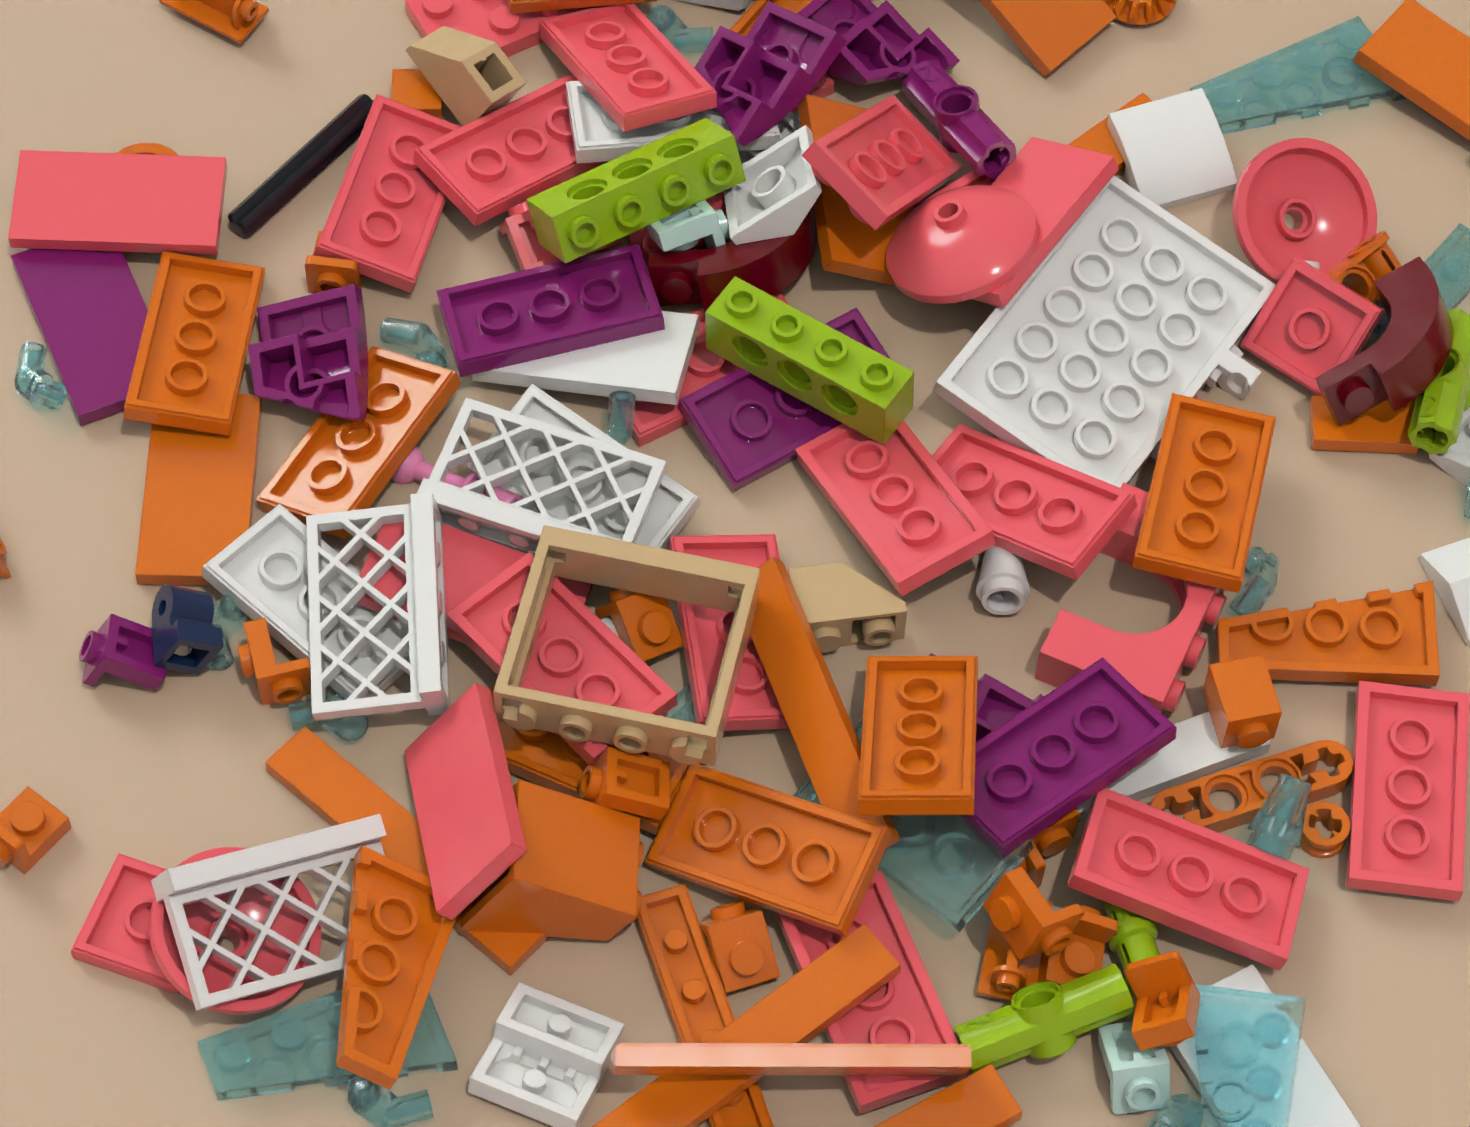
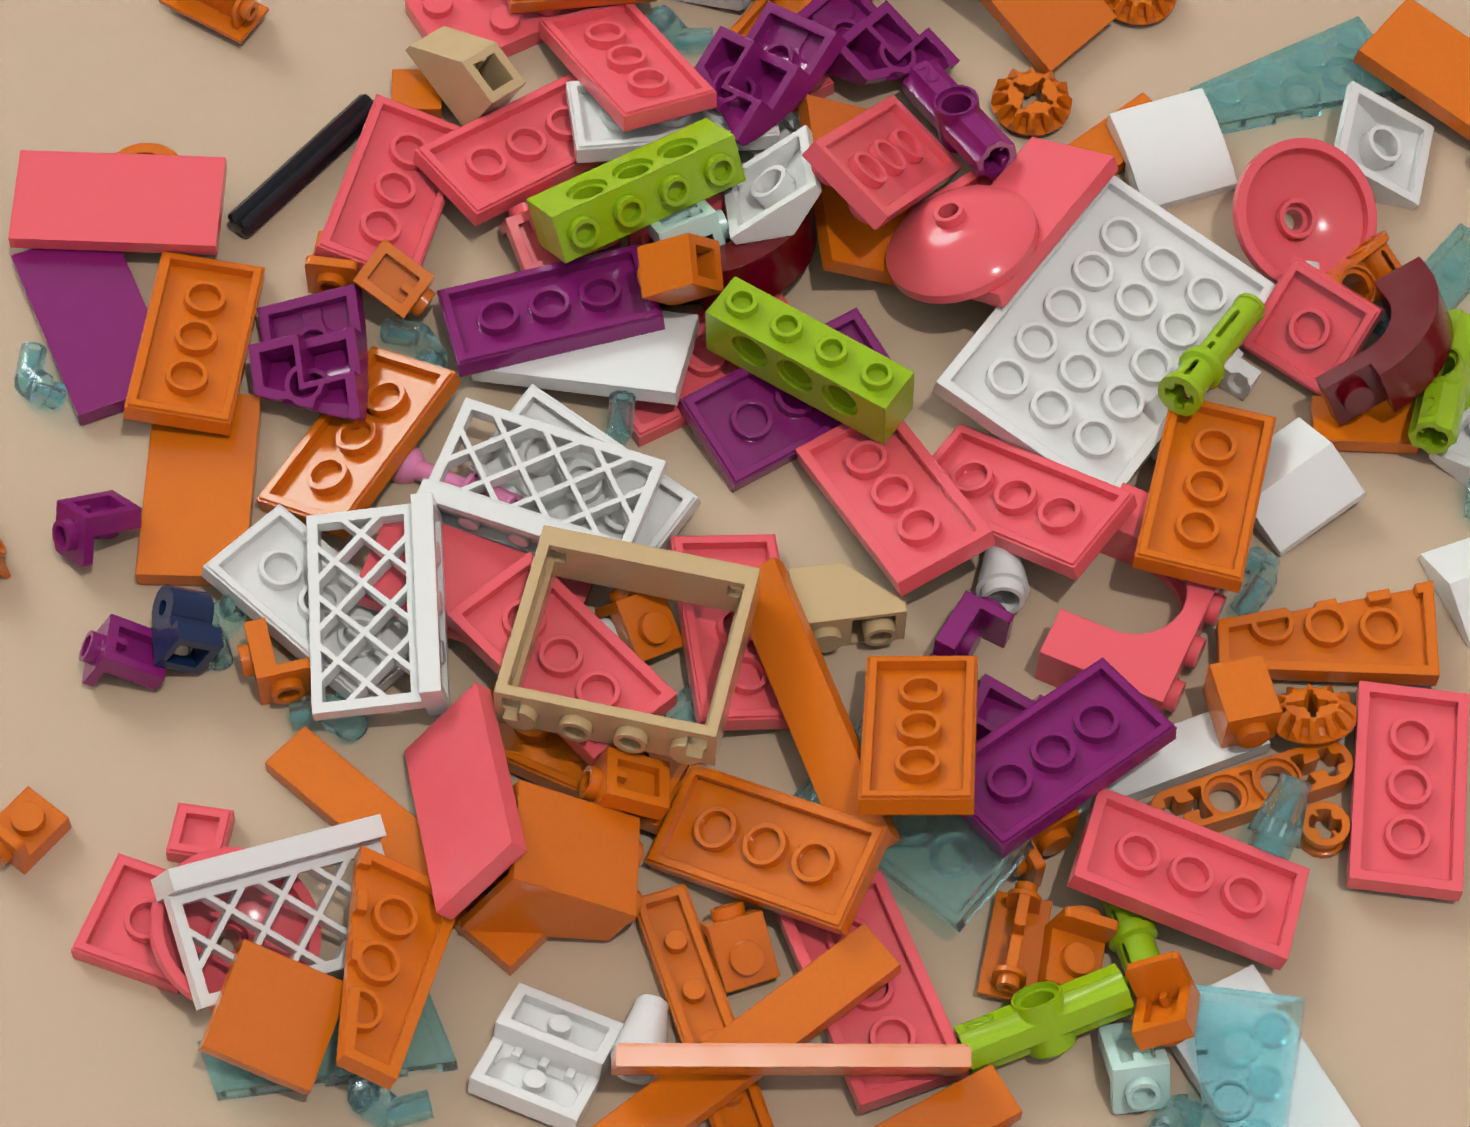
orange bracket [982,866,1085,960] -> none
none -> magenta bracket [52,490,142,568]
none -> coral tile [166,802,235,863]
none -> orange tile [198,939,343,1095]
none -> orange bracket [353,239,437,322]
none -> white cone [610,994,669,1085]
none -> orange brick [637,233,724,306]
none -> magenta bracket [933,590,1014,656]
none -> orange gear [991,65,1072,136]
none -> lime pin [1158,293,1265,416]
none -> white slope [1254,417,1366,557]
none -> orange gear [1276,684,1357,745]
none -> white slope [1334,81,1434,210]

